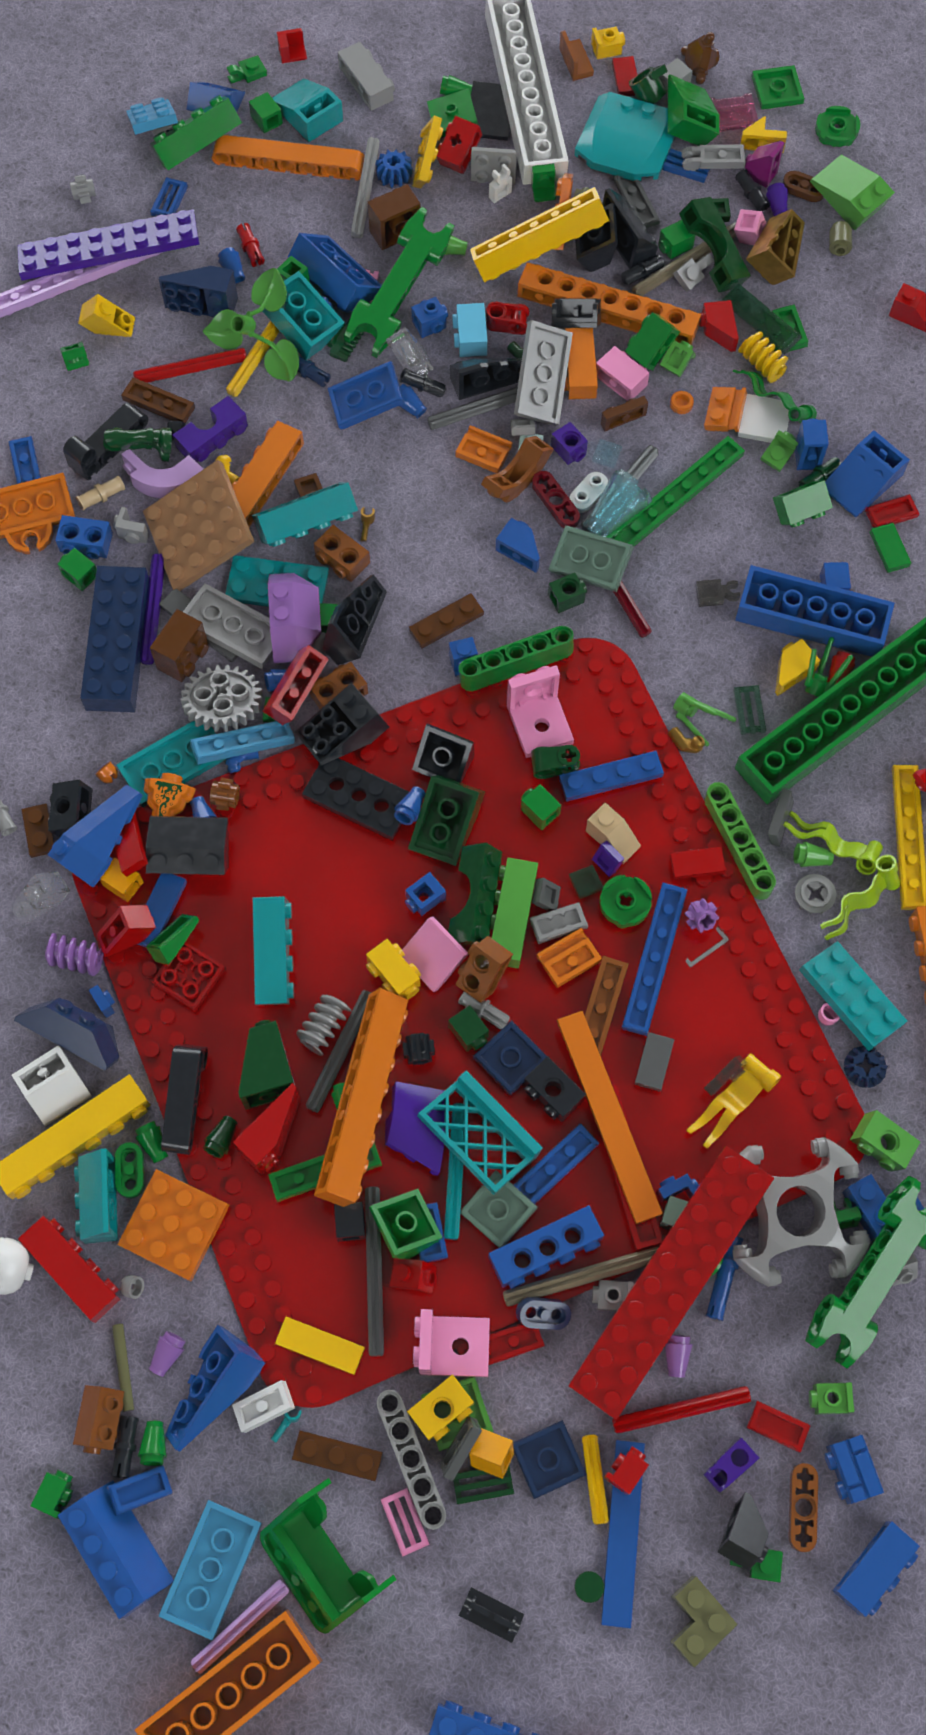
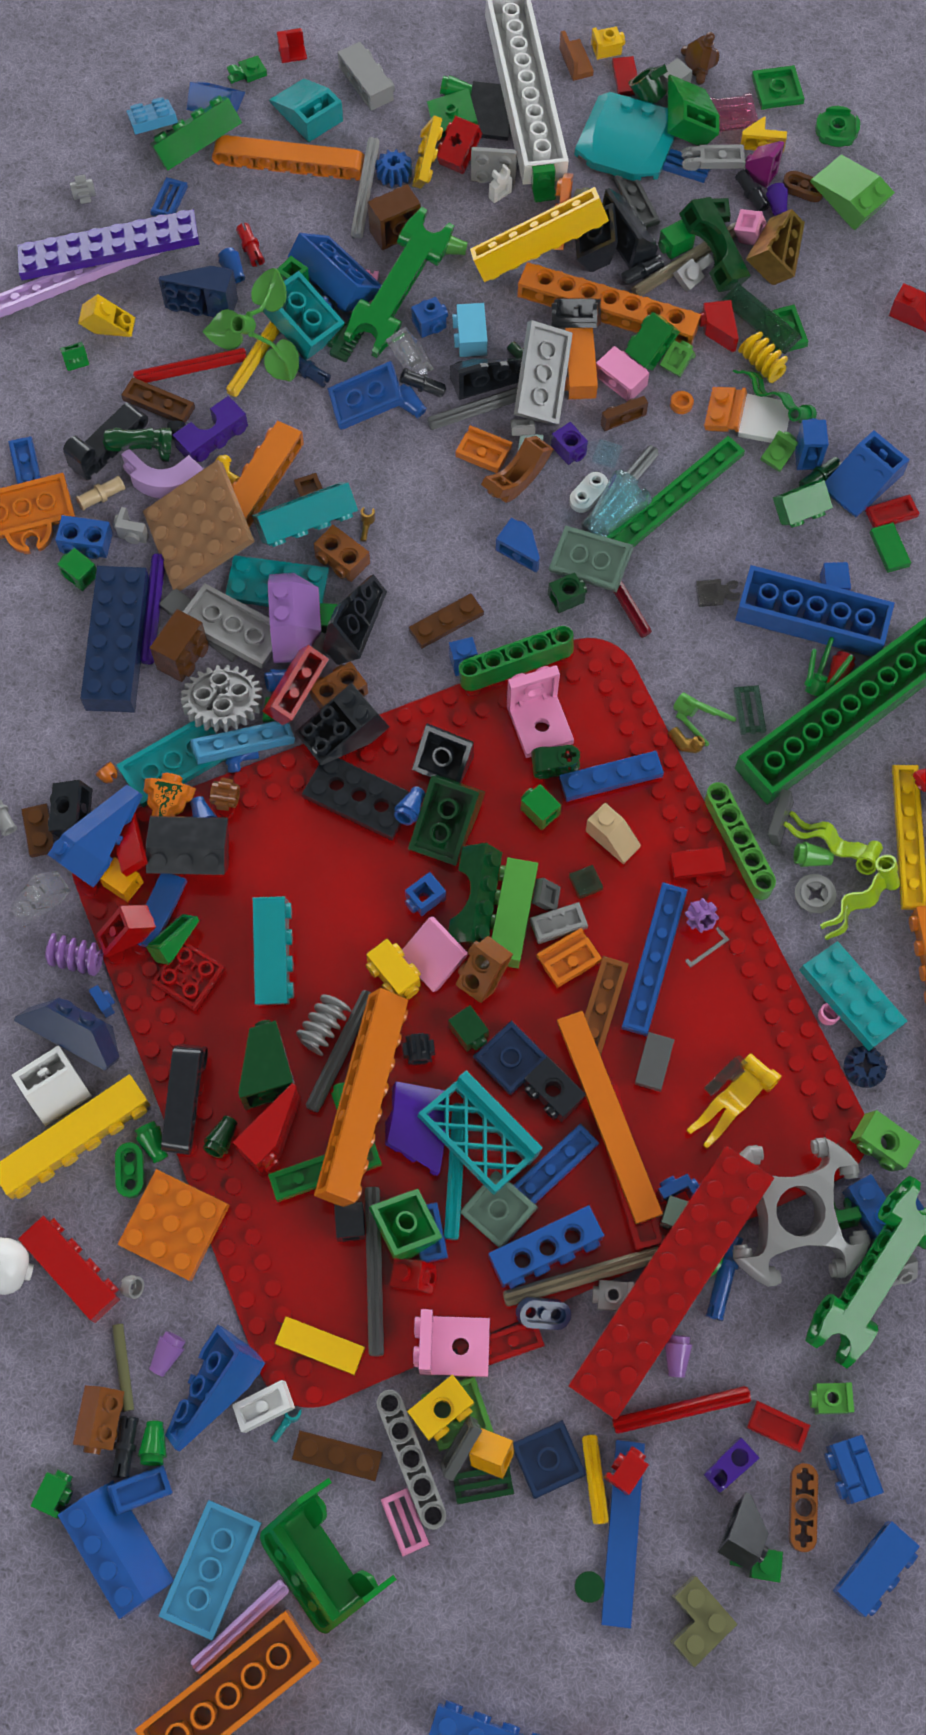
teal slope [74,1148,118,1244] -> none
green brick [249,92,283,134] -> none
light grey axle [458,991,510,1029] -> none
black hinge [458,1587,524,1643] -> none
red piece [485,301,530,335] -> none
dark red beam [532,471,580,528] -> none
dark purple tile [592,841,625,877] -> none
green plate [599,875,652,928] -> none
yellow slope [775,639,821,696] -> none
olive brick [829,221,852,256] -> none

